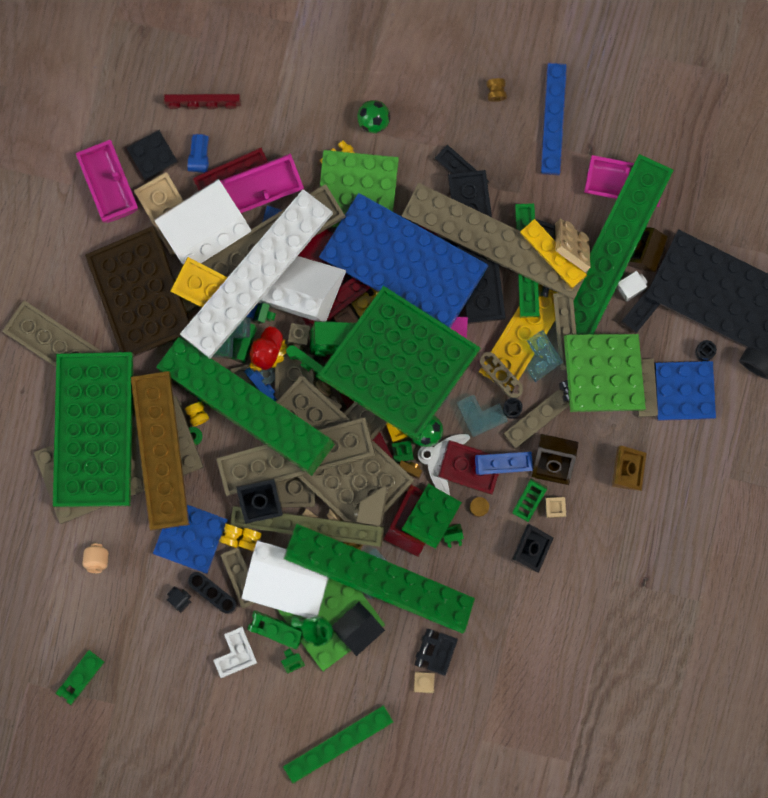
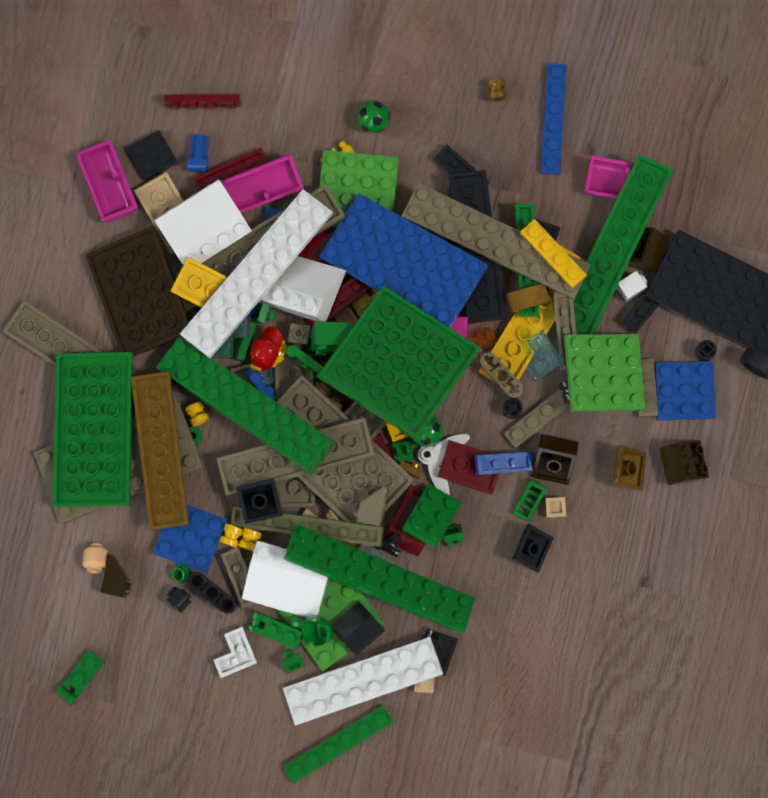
clear light blue plate [457,395,508,438] -> none
pearl gold tile [470,497,489,517] -> none
tan plate [555,218,590,272] -> none
none -> dark brown slope [100,554,132,598]
none -> green plate [172,564,190,583]
none -> white plate [283,637,443,725]
none -> black hose [375,534,400,557]
none -> clear orange plate [470,326,498,351]
none -> pearl gold slope [506,284,551,313]
none -> dark brown slope [659,440,709,486]

